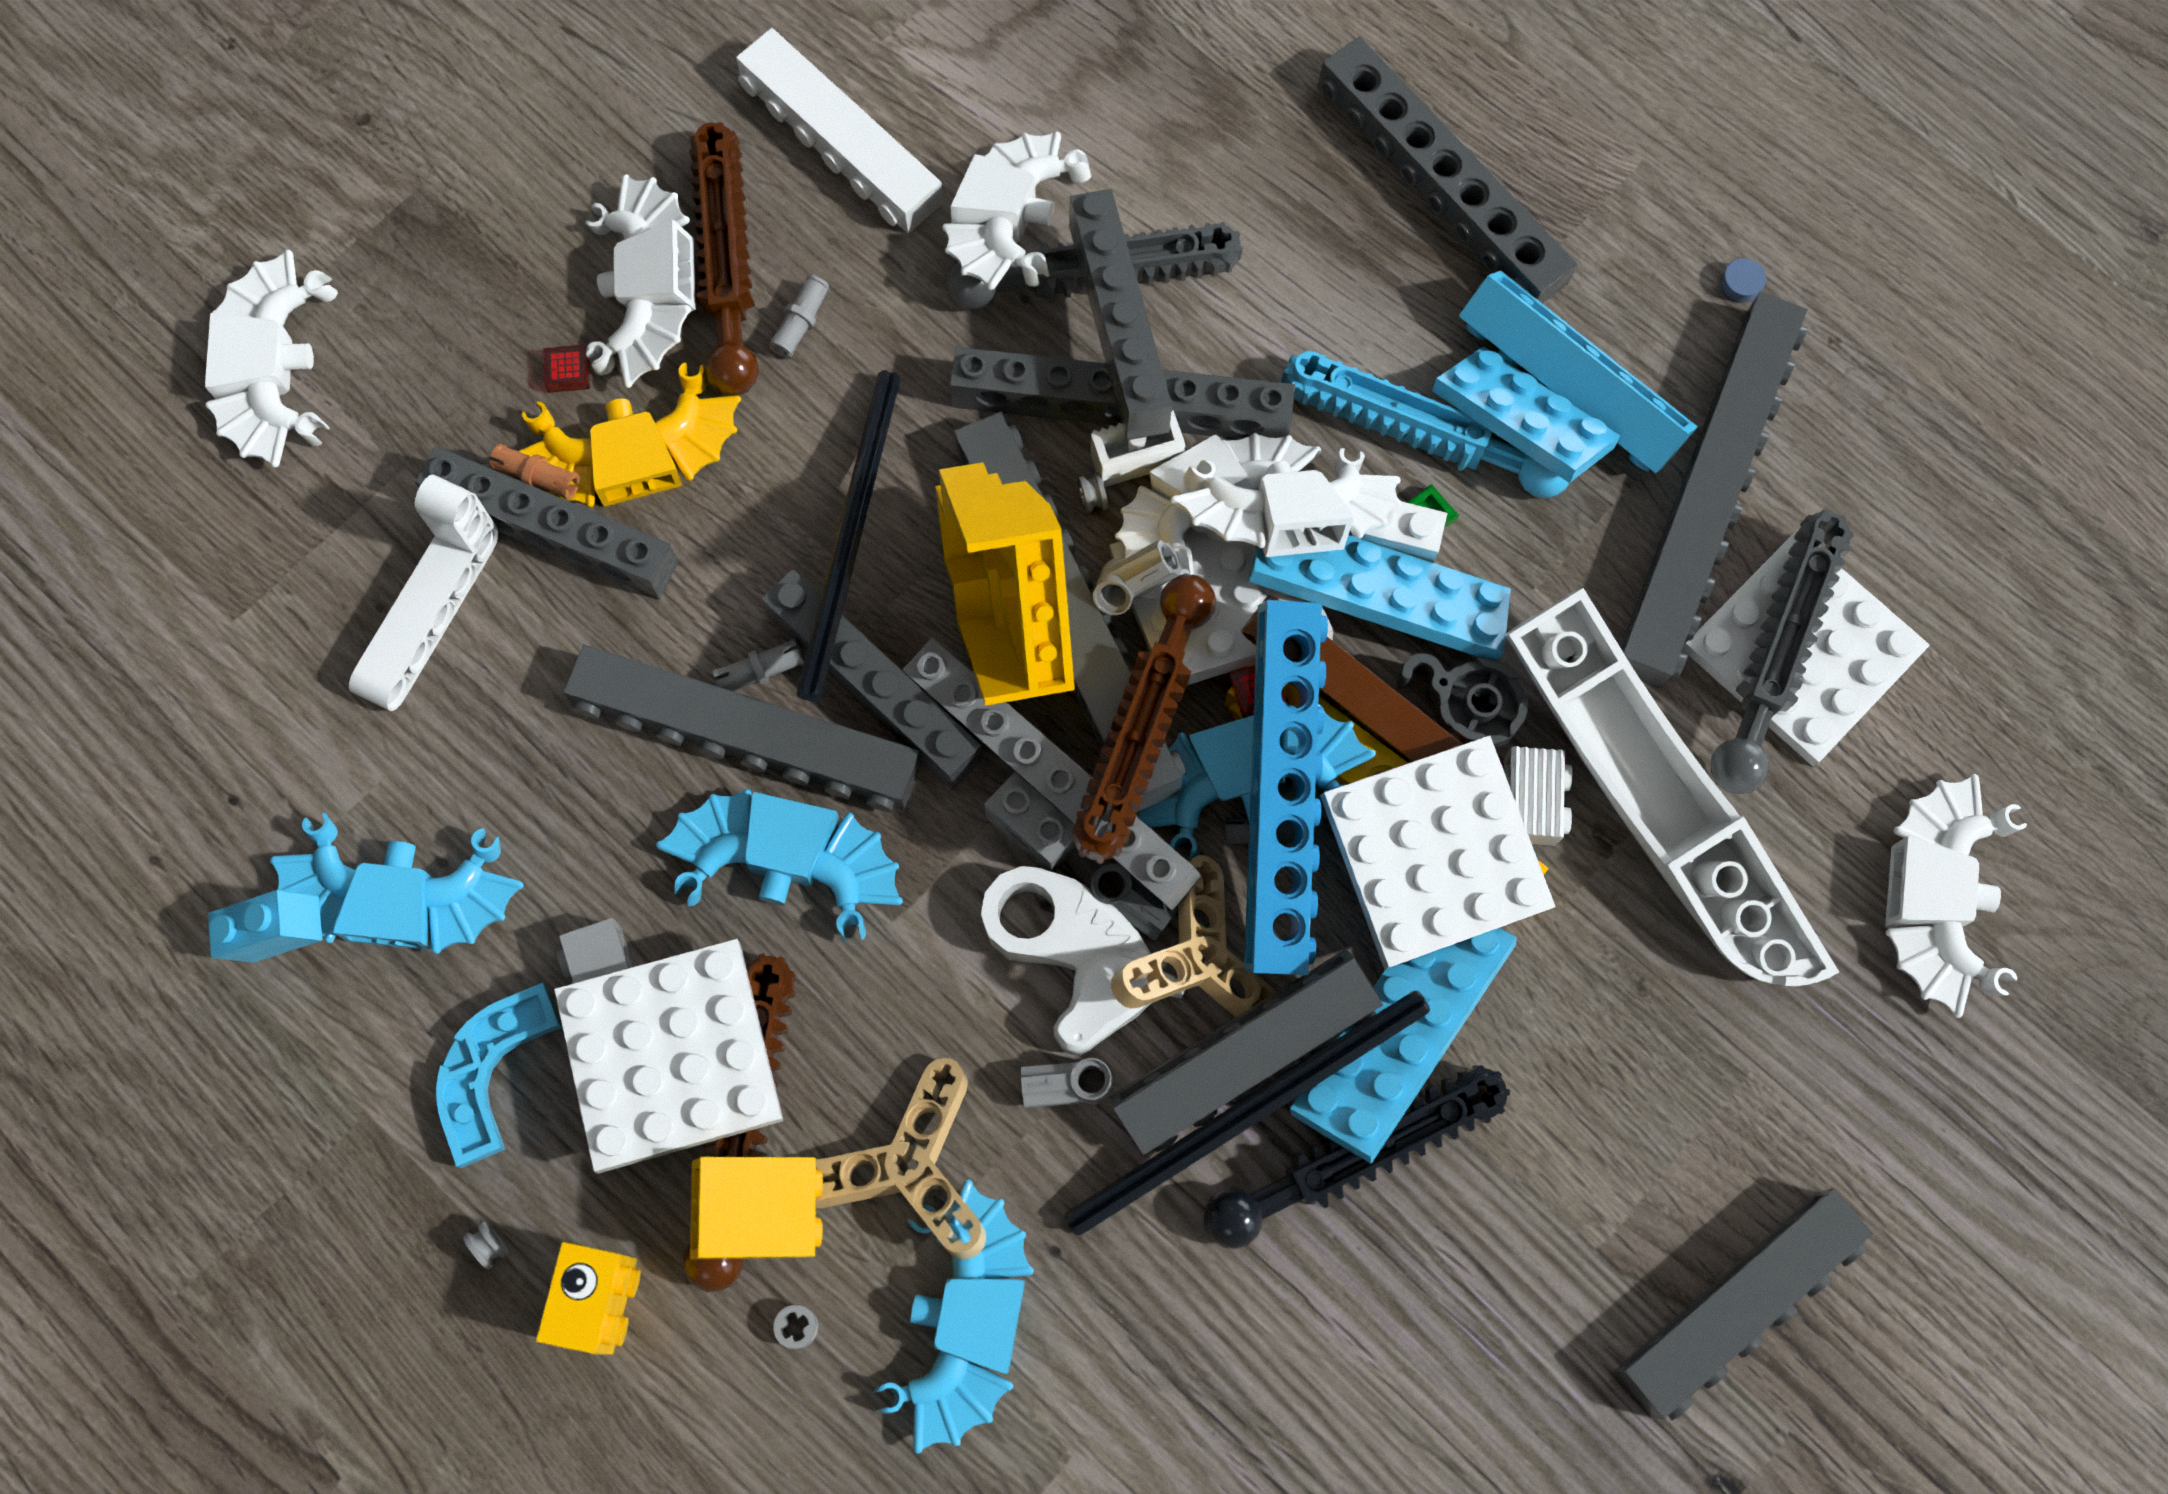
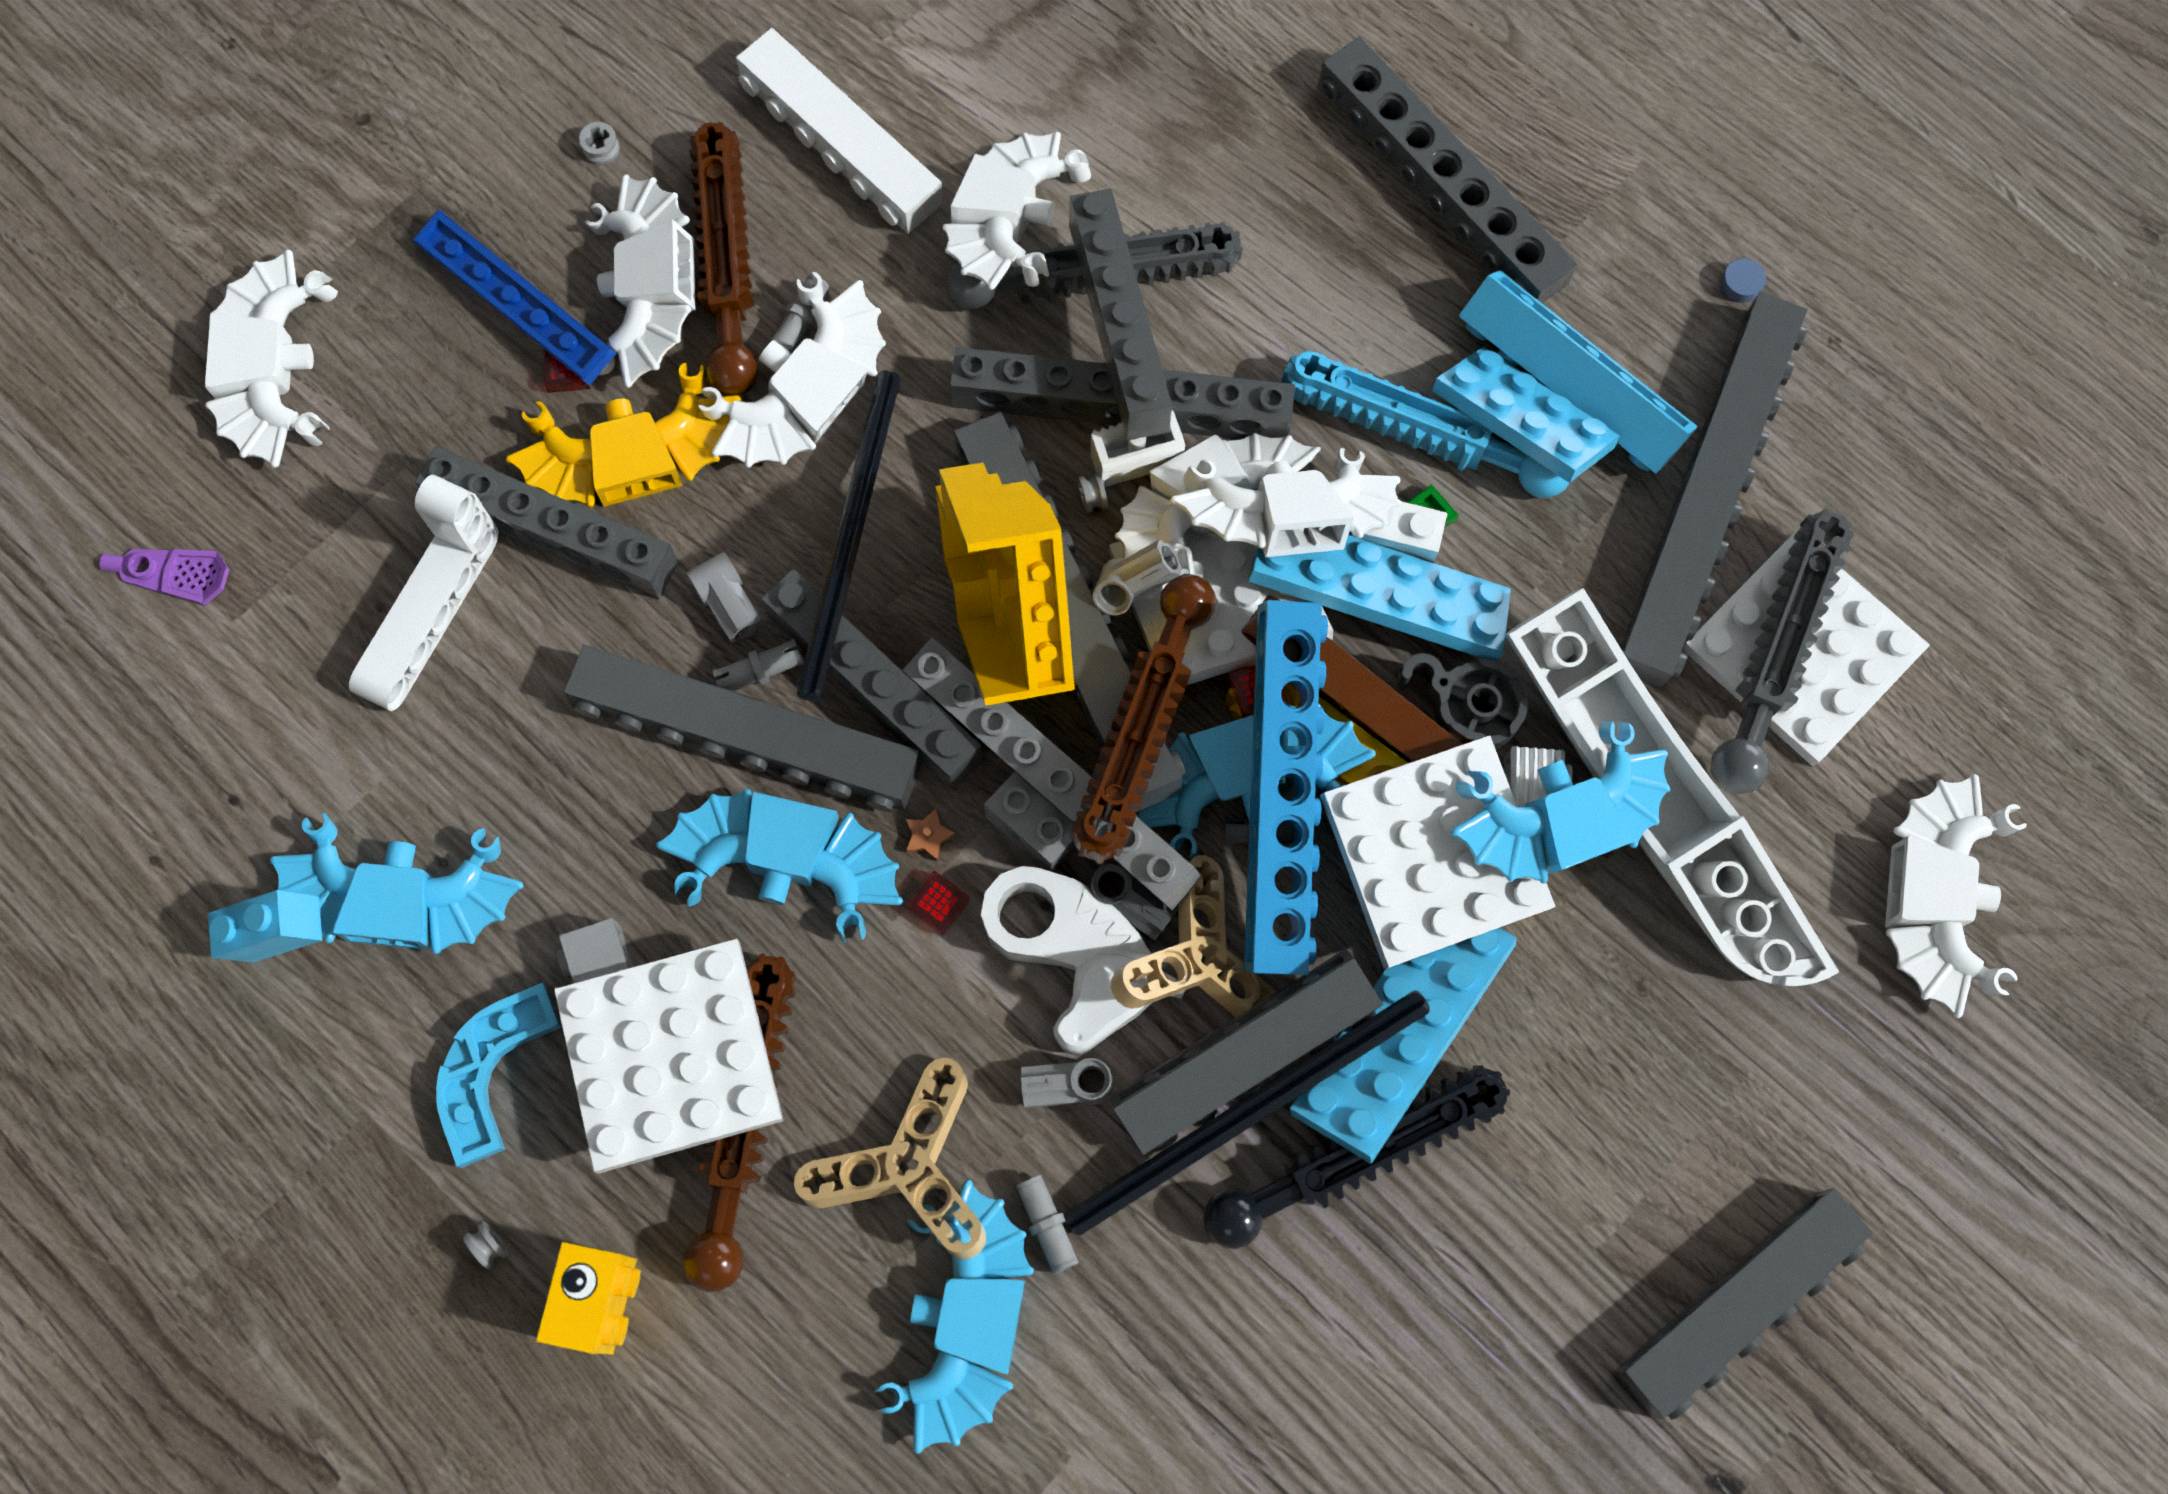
nougat pin [489,444,580,500] -> none
yellow brick [690,1157,823,1259] -> none
light grey bush [773,1305,819,1349] -> none
none -> medium lavender piece [99,549,229,606]
none -> blue tile [412,209,617,386]
none -> light grey bush [579,122,620,165]
none -> light grey piece [686,551,764,643]
none -> white torso [698,272,886,468]
none -> nougat piece [906,809,956,861]
none -> tile [907,871,970,935]
none -> light grey pin [1016,1175,1079,1275]
none -> medium azure torso [1451,720,1670,884]

